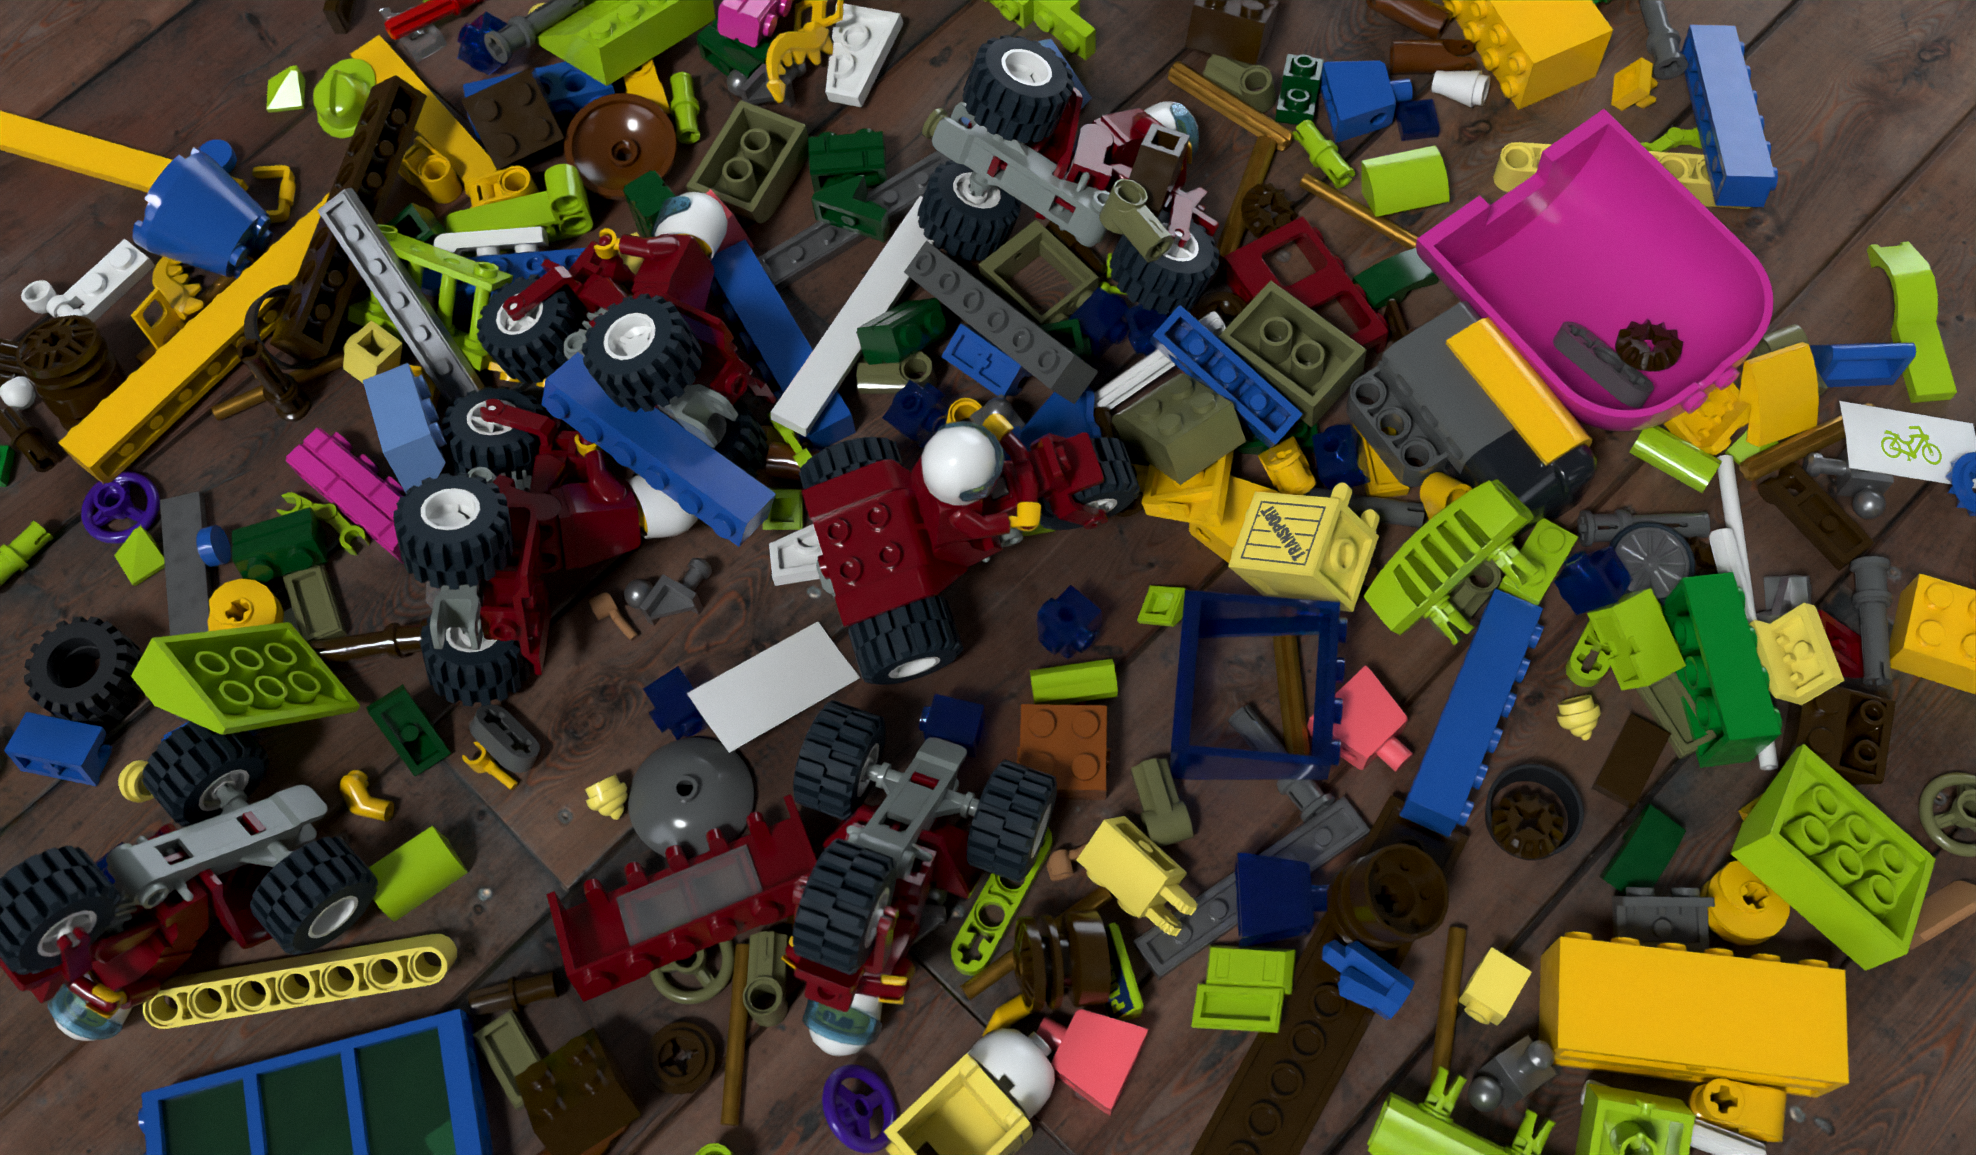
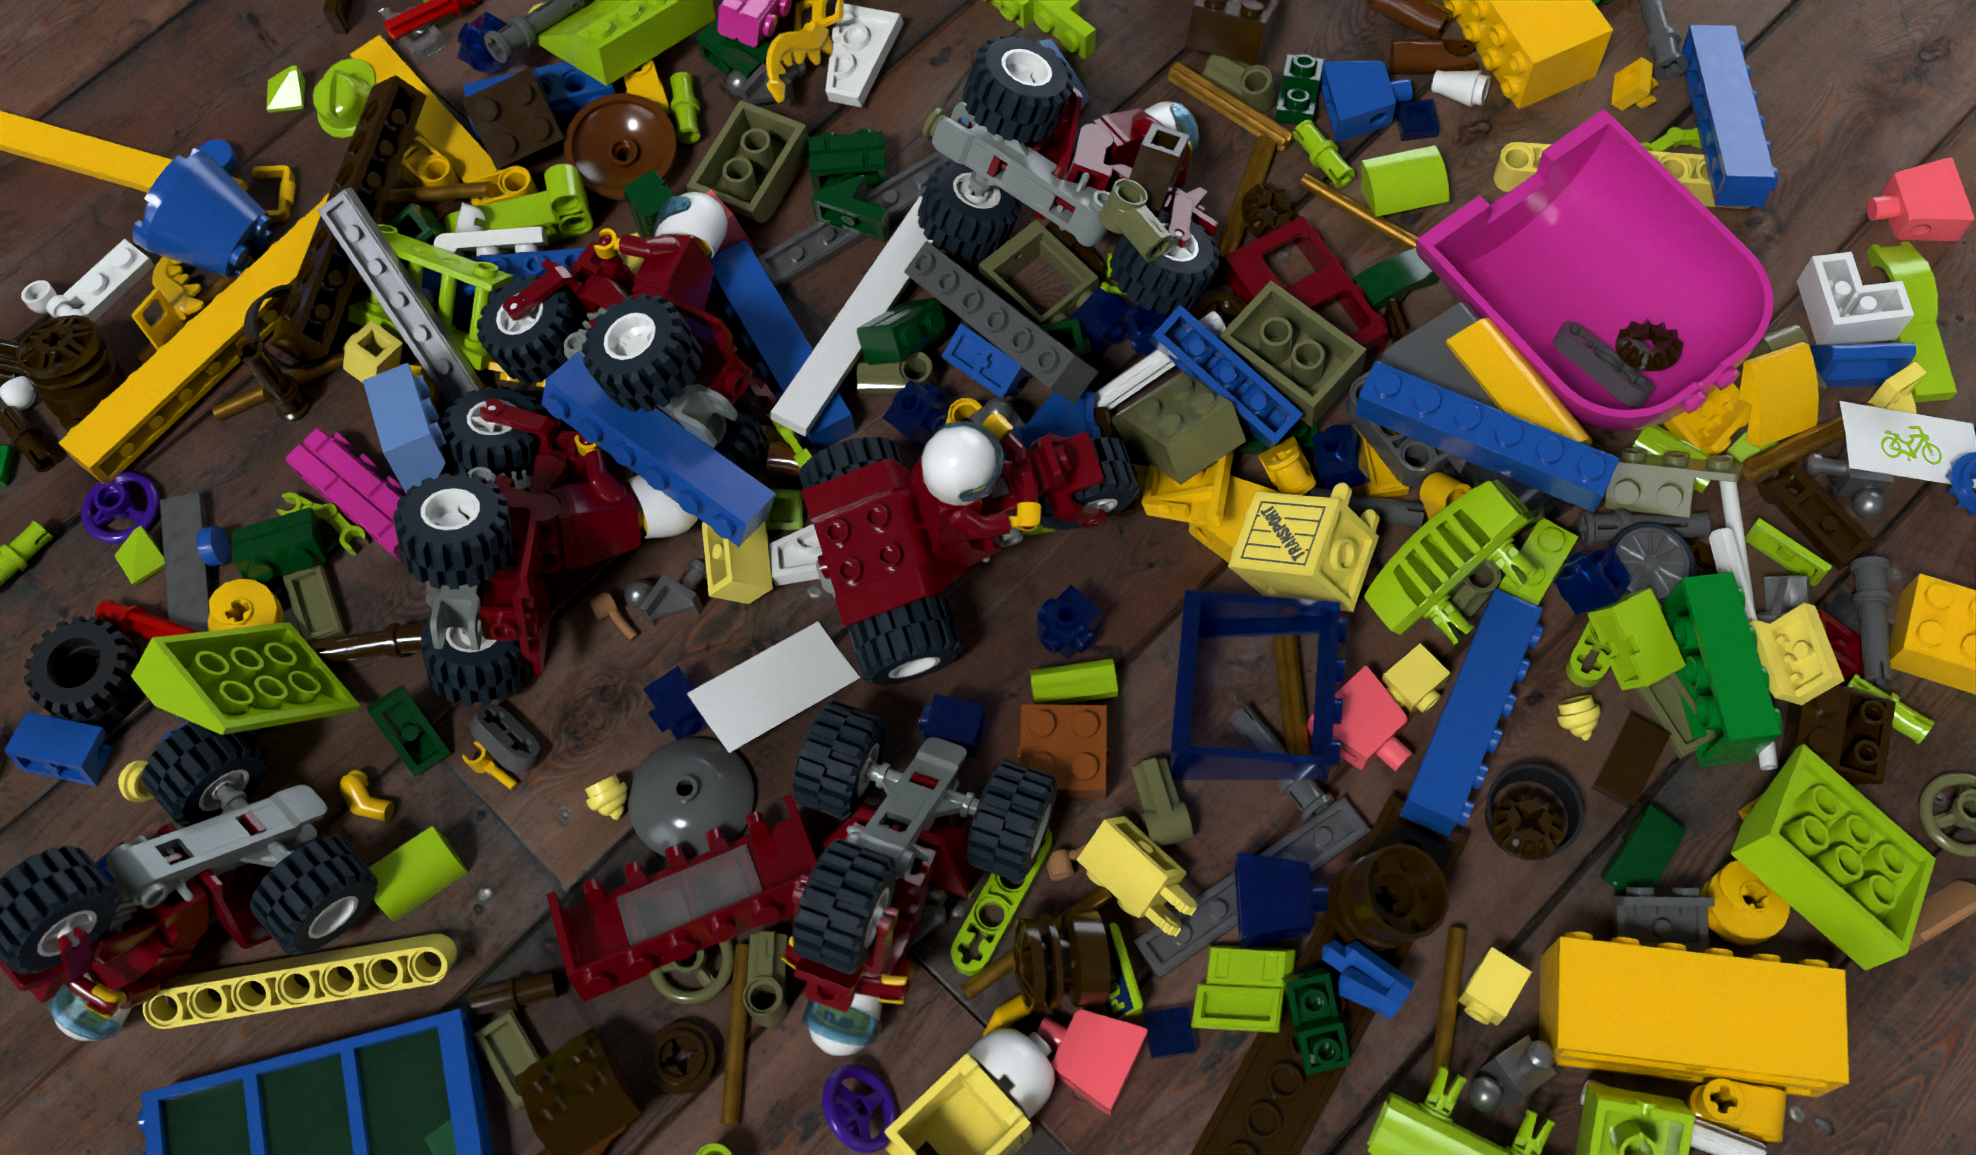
lime slope [1137,585,1196,627] -> none
none -> red axle [95,599,199,640]
none -> pearl gold bar [385,181,494,205]
none -> white hinge [455,203,486,233]
none -> light yellow brick [701,521,773,604]
none -> clear blue tile [1143,1006,1196,1060]
none -> dark green slope [1282,967,1351,1075]
none -> blue brick [1355,361,1620,513]
none -> light yellow brick [1381,643,1450,718]
none -> olive bracket [1590,443,1743,518]
none -> lime slope [1745,517,1832,586]
none -> white brick [1797,252,1914,345]
none -> lime pin [1845,674,1935,744]
none -> coral torso [1866,157,1975,241]
none -> light yellow tile [1867,361,1927,414]

